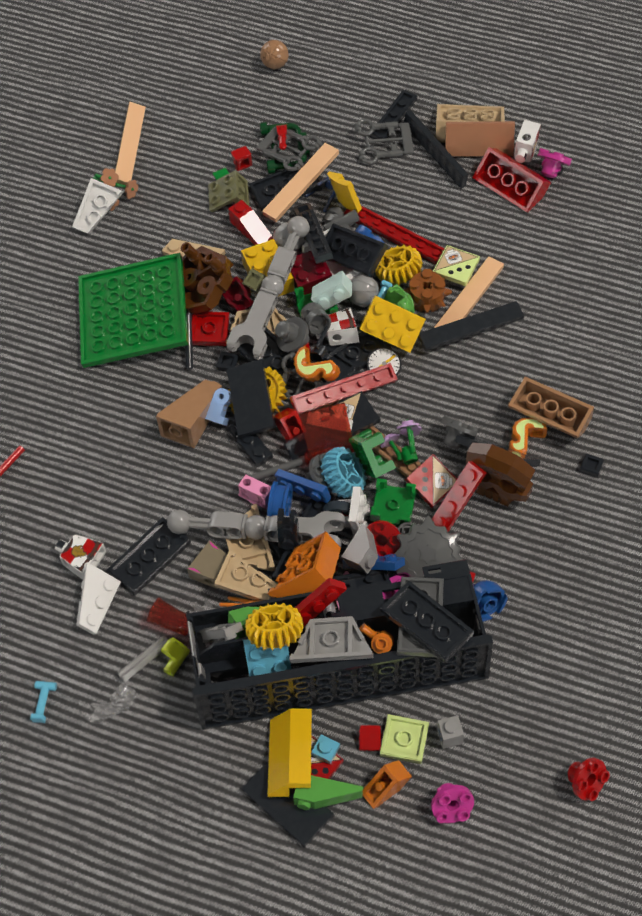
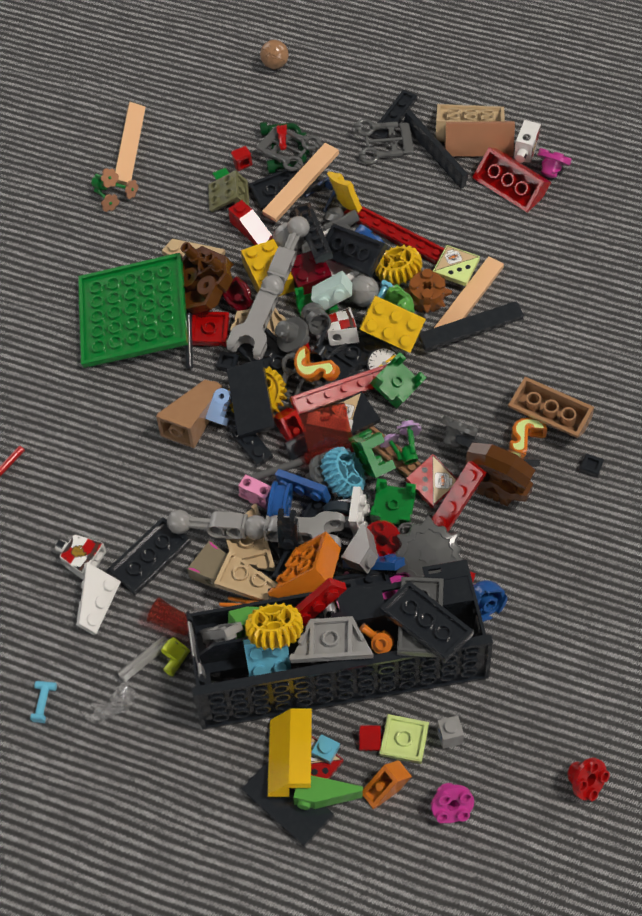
white wing [72,178,124,234] -> none
olive tile [242,268,266,293] -> none
none -> green panel [370,352,427,409]

